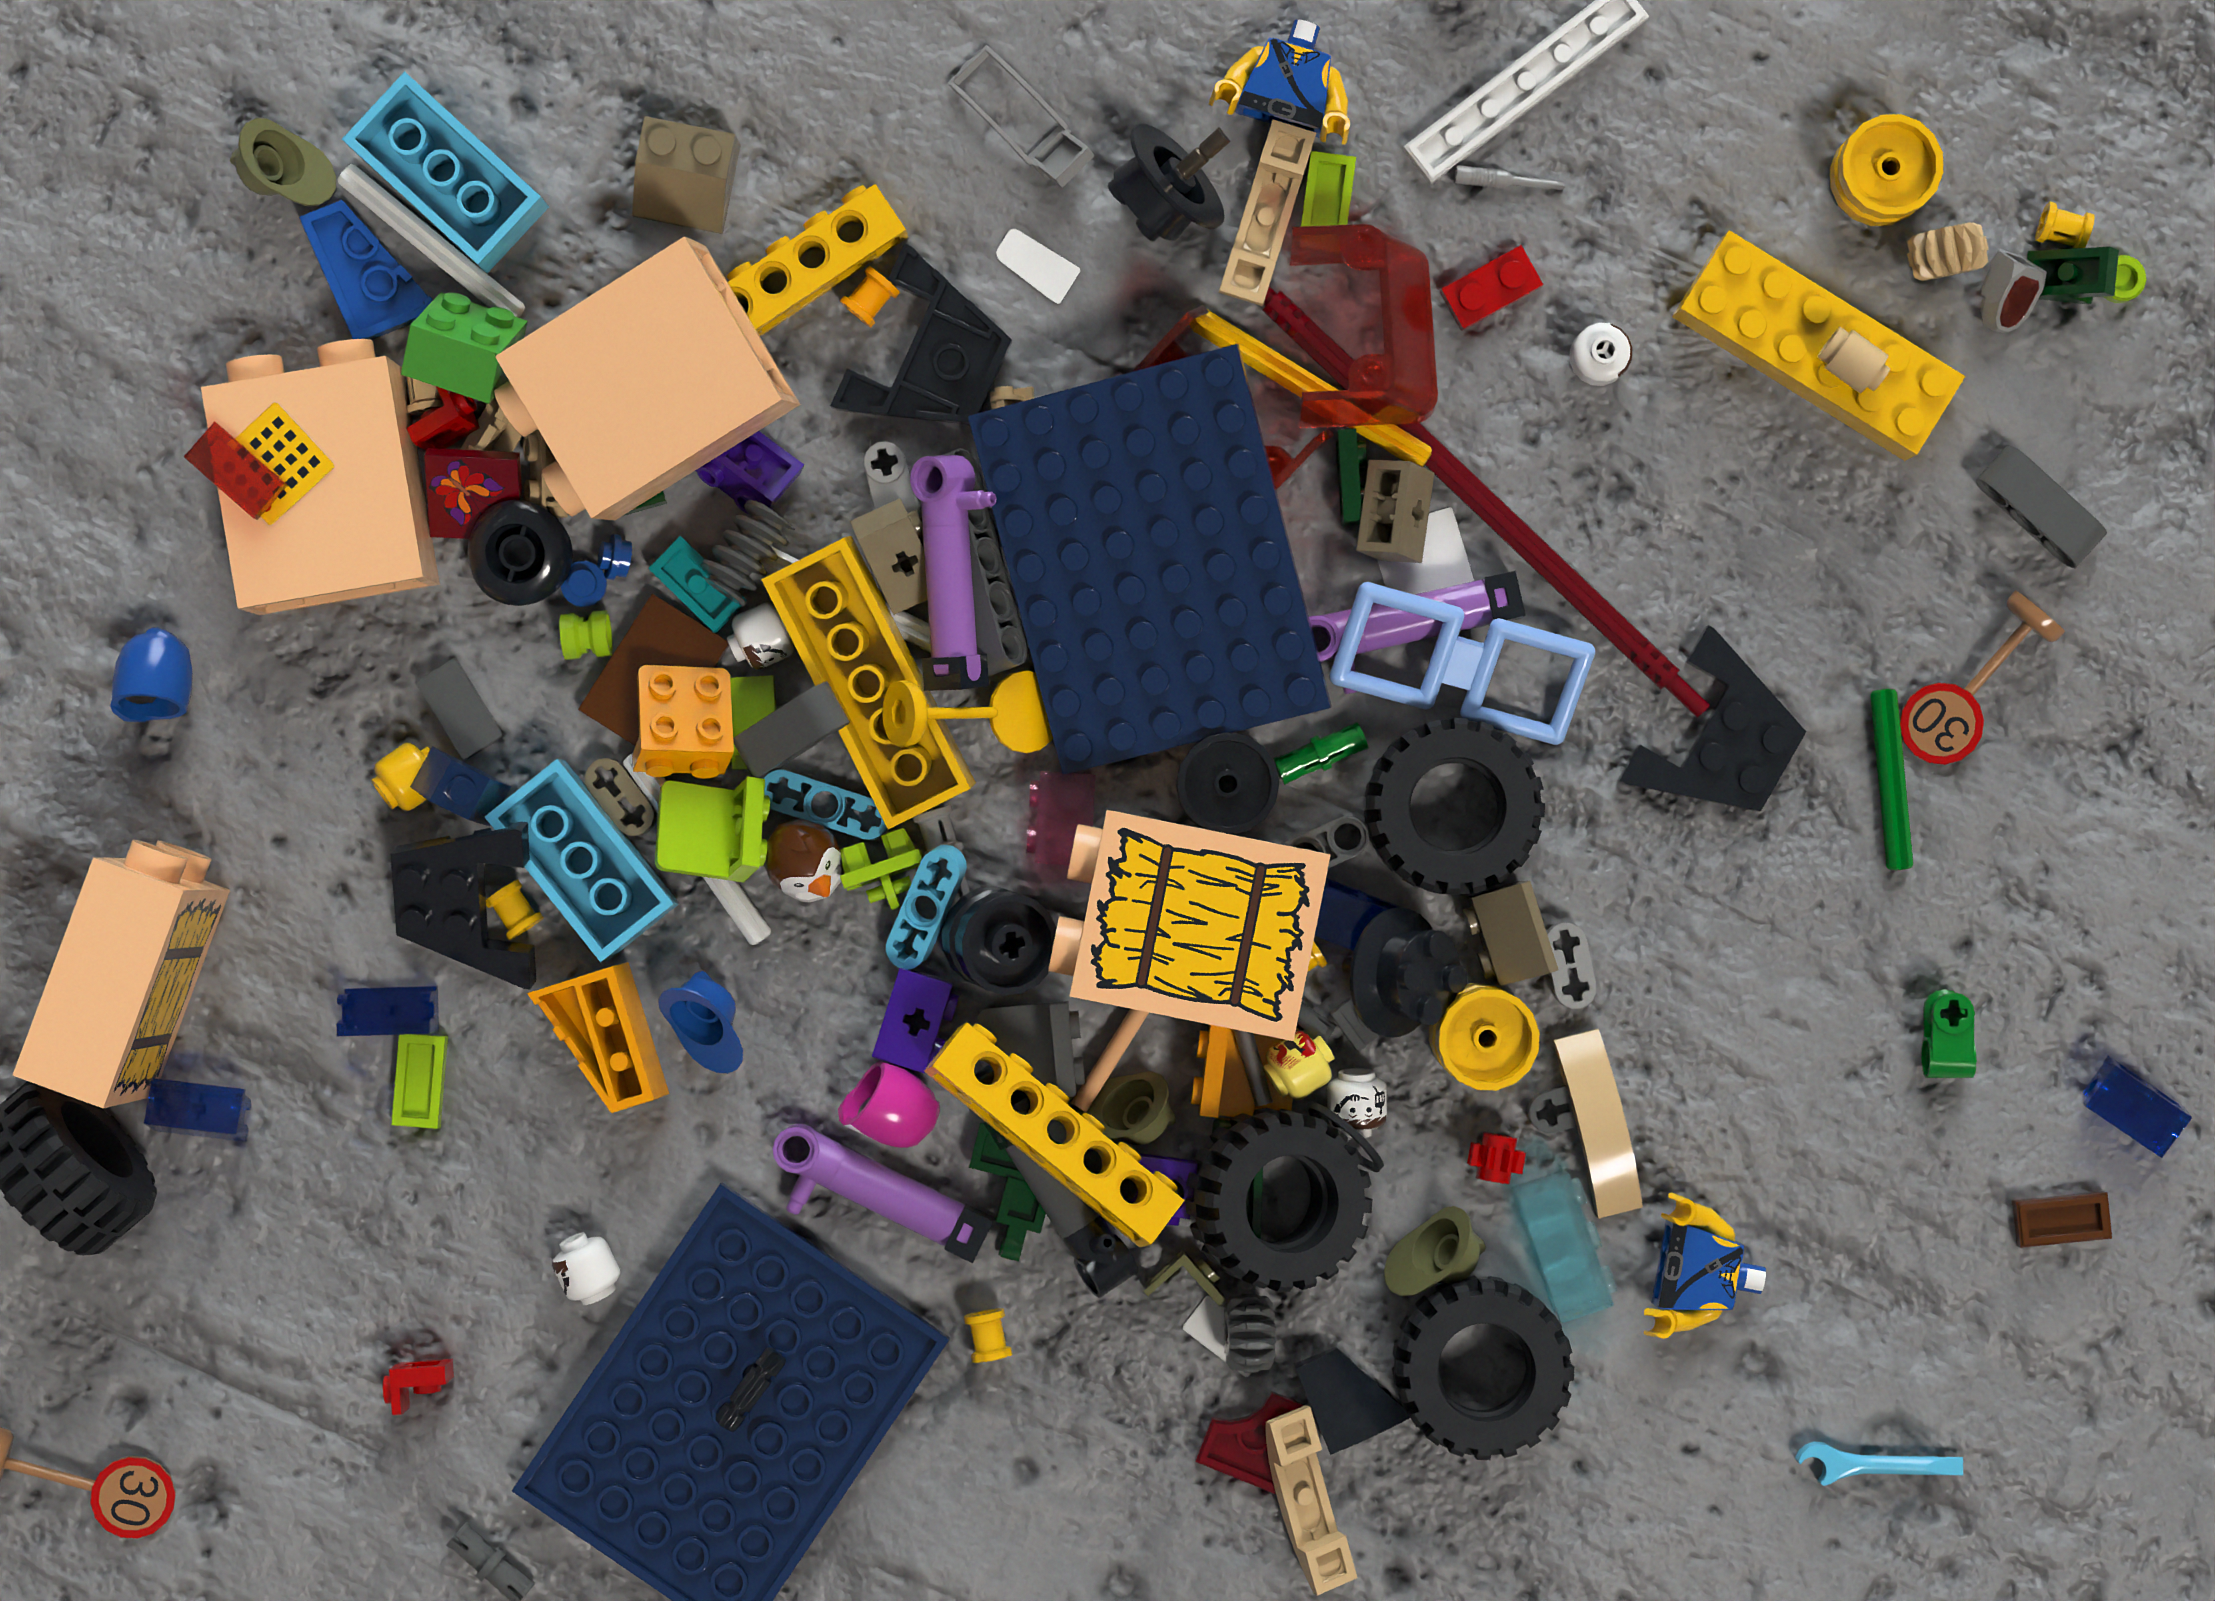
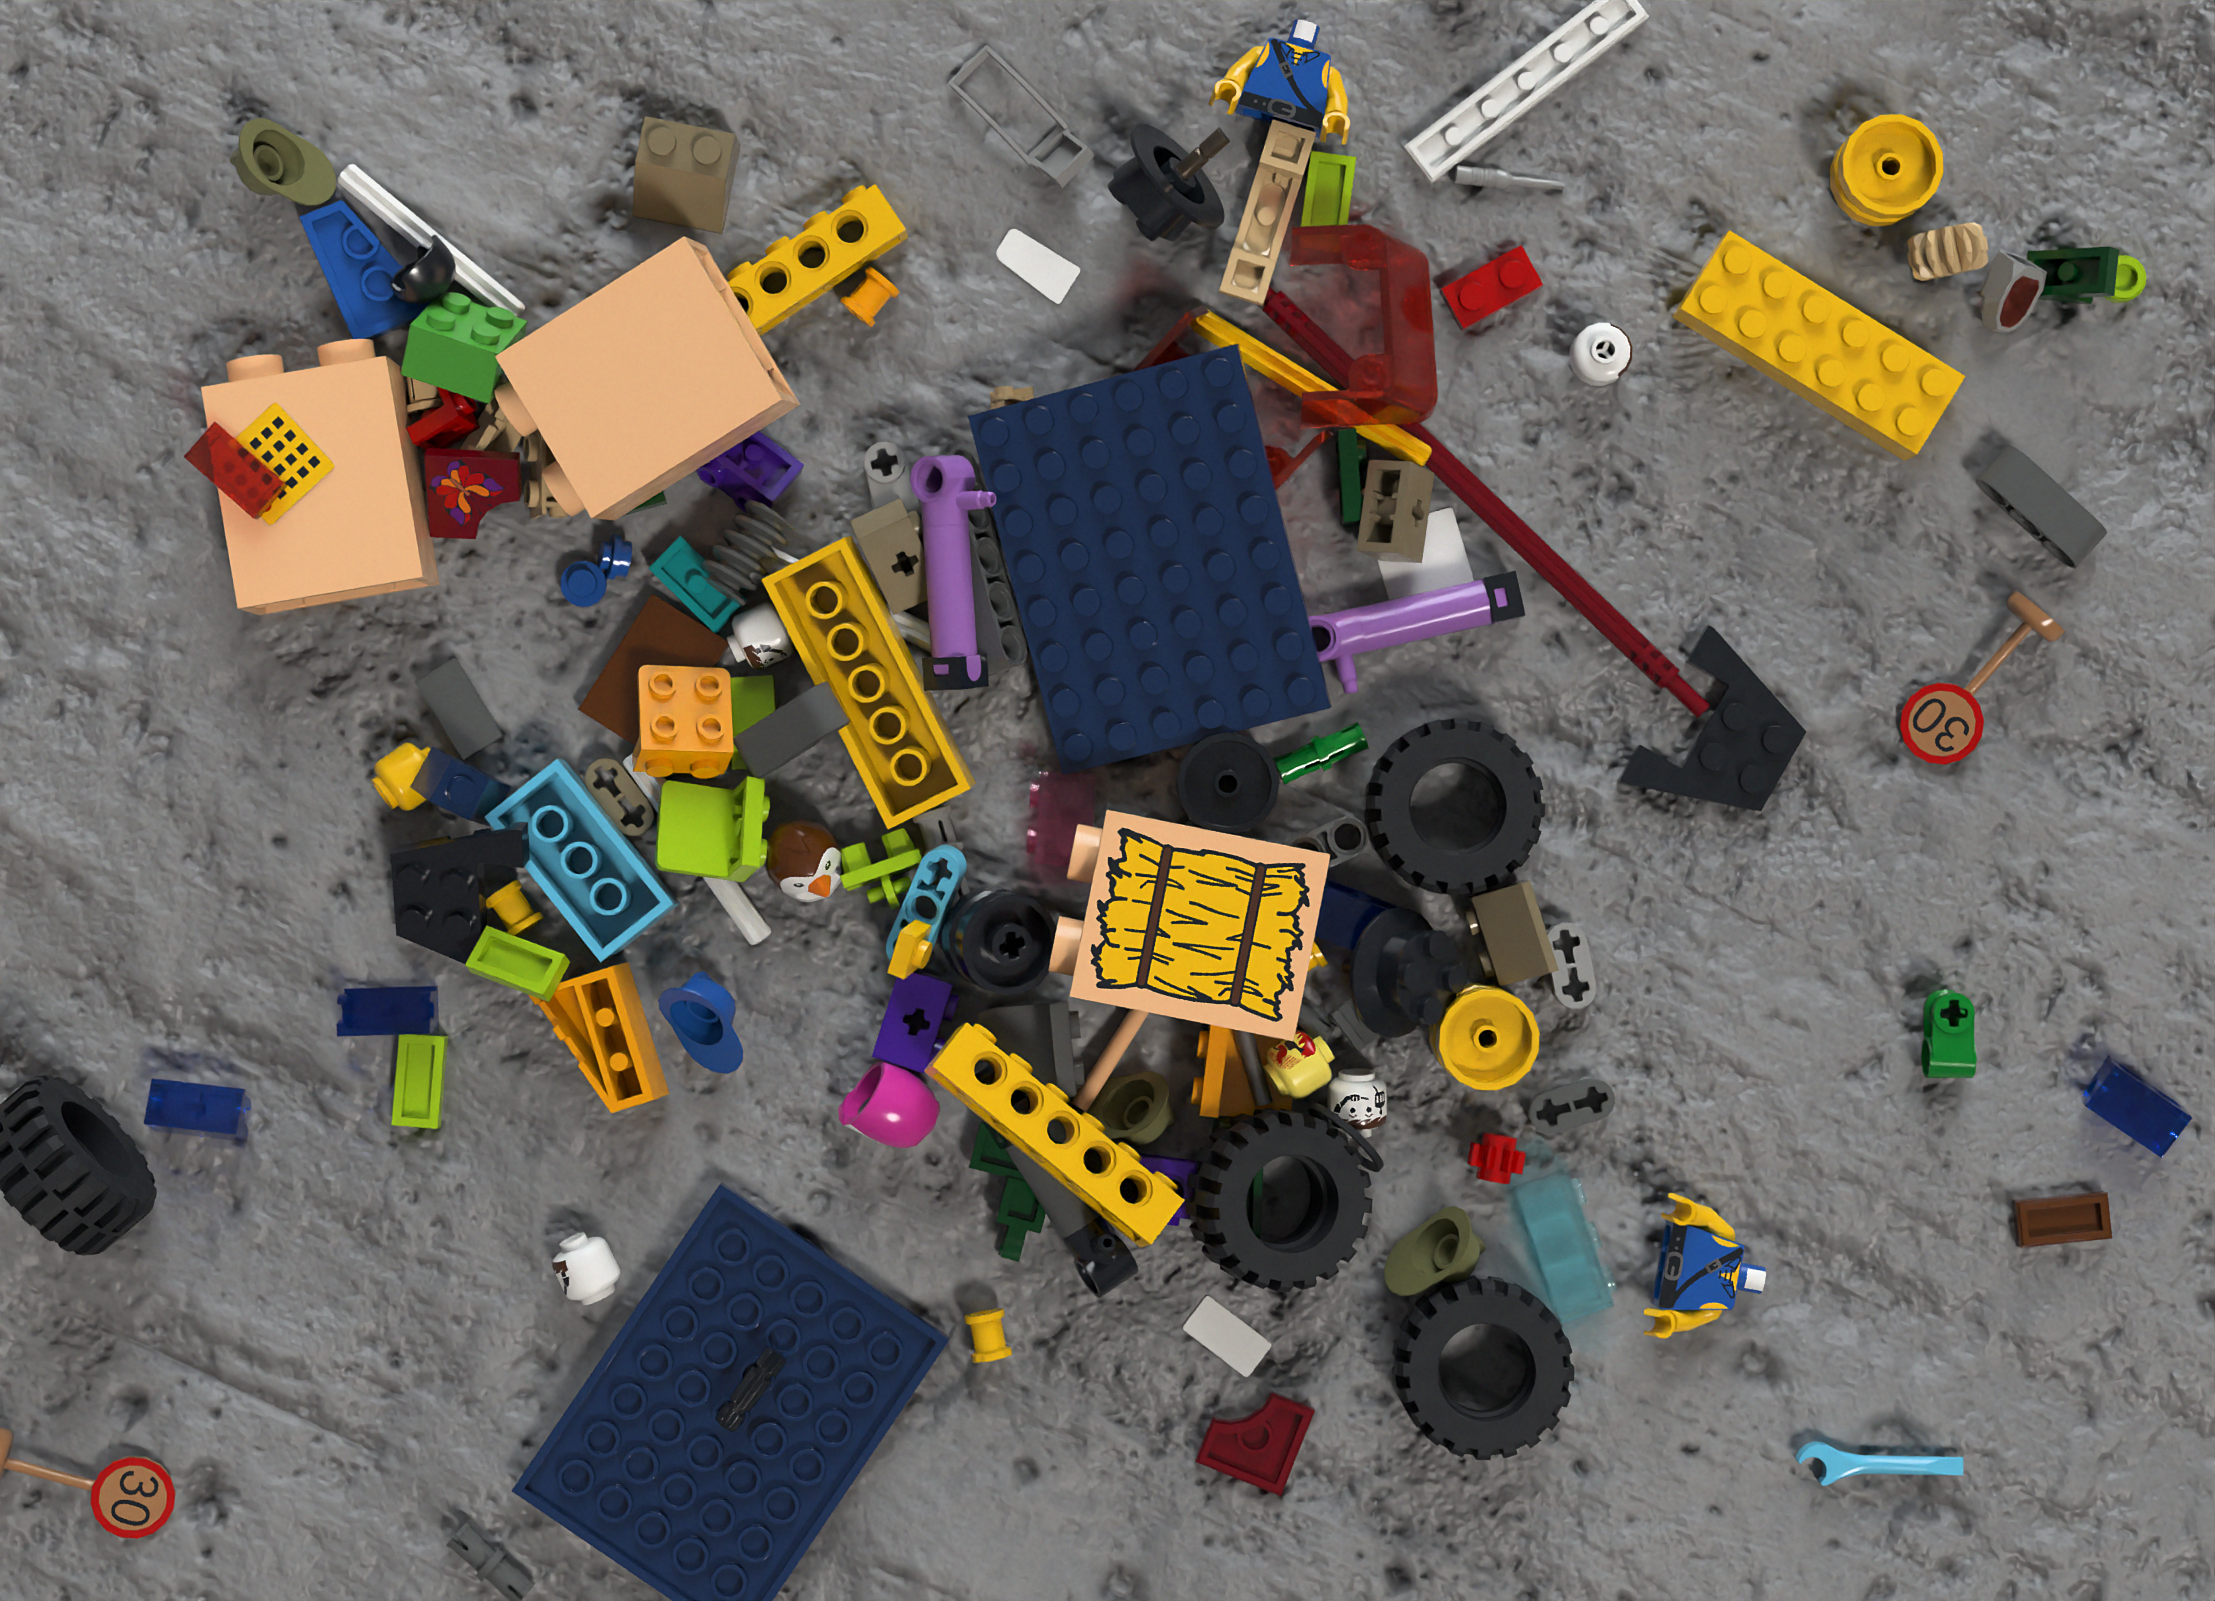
light nougat brick [13,840,230,1108] -> none
blue piece [110,627,193,722] -> none
medium azure brick [342,71,549,274] -> none
red bracket [383,1359,454,1415] -> none
black hat [468,500,573,606] -> none
lime wheel [559,610,613,660] -> none
medium azure beam [763,770,887,840] -> none
medium lavender piece [773,1124,995,1263] -> none
black wing [830,243,1012,425] -> none
yellow piece [882,670,1053,753] -> none
olive bracket [1143,1249,1226,1307] -> none
dark grey gear [1223,1294,1276,1373] -> none
tan slope [1266,1405,1358,1596] -> none
black slope [1294,1347,1410,1455] -> none
light blue bar [1329,582,1595,745] -> none
tan slope [1553,1029,1643,1219] -> none
tan brick [1817,327,1891,394] -> none
green axle [1870,689,1913,870] -> none
yellow bush [2035,201,2095,249] -> none
none -> black hair [390,235,456,305]
none -> lime tile [465,925,570,1002]
none -> yellow plate [887,919,933,979]

